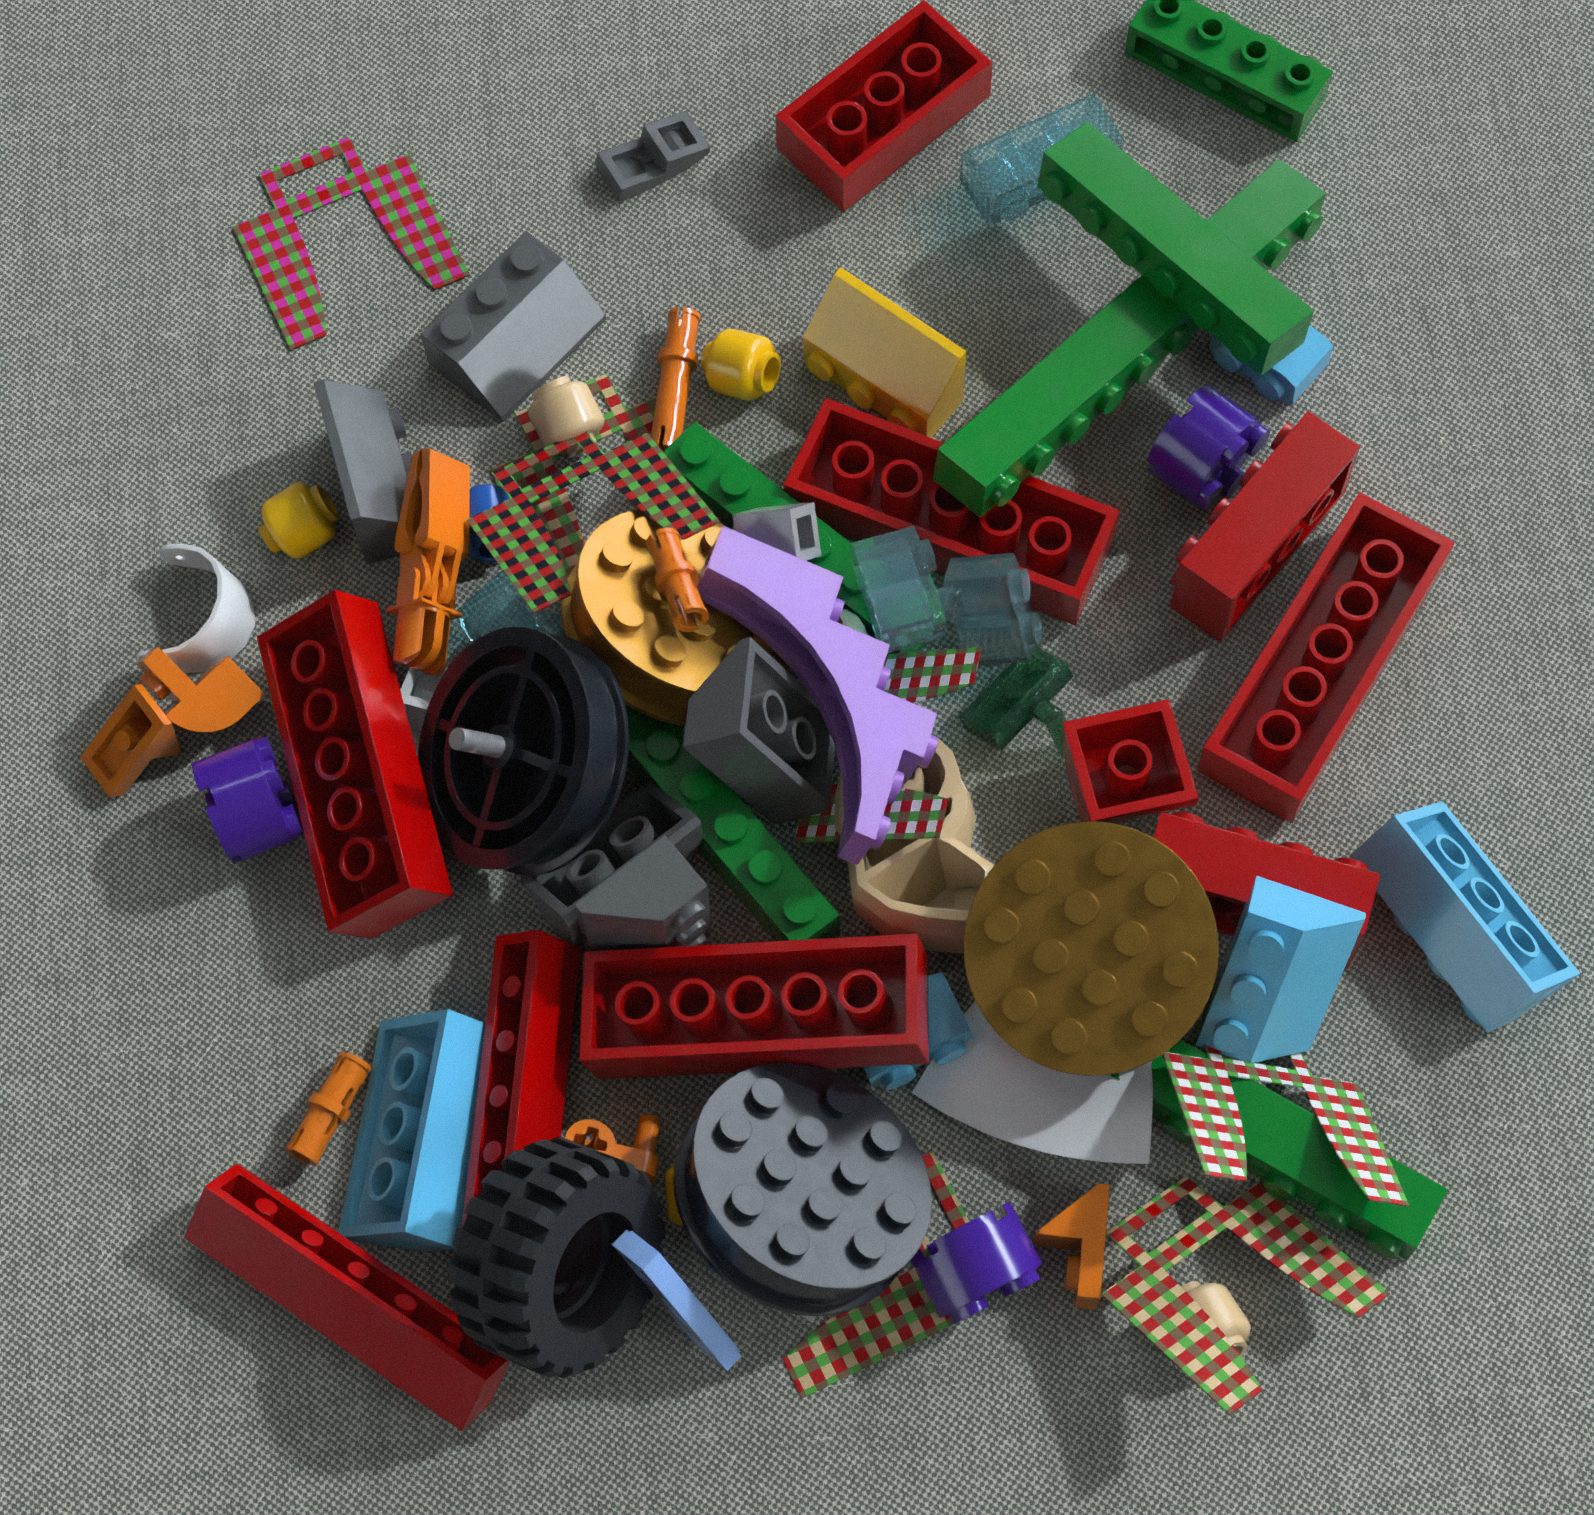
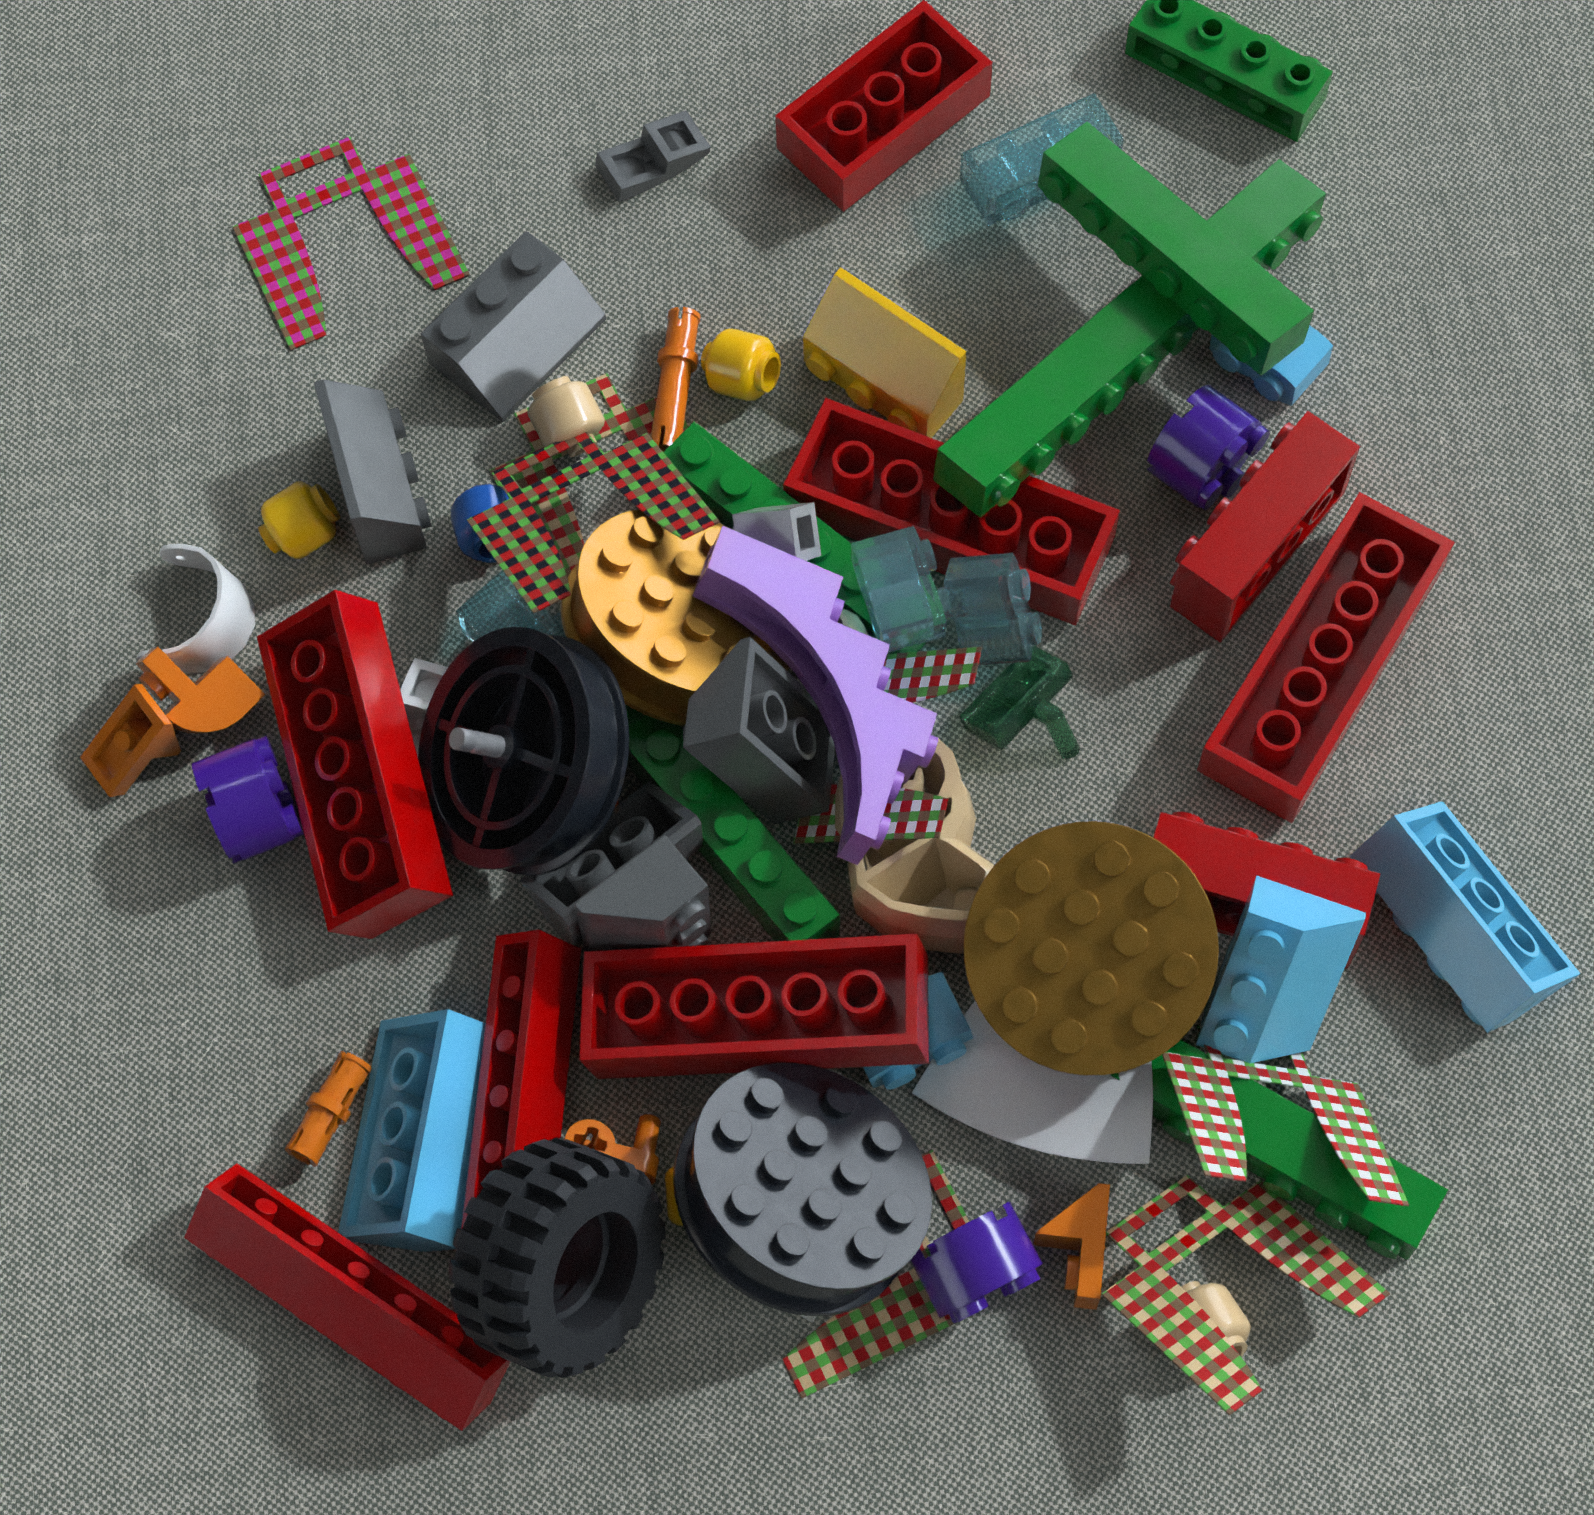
orange arm [386,448,470,676] -> none
light blue tile [612,1230,742,1371] -> none
orange pin [646,528,709,632] -> none
red brick [1062,699,1198,824] -> none

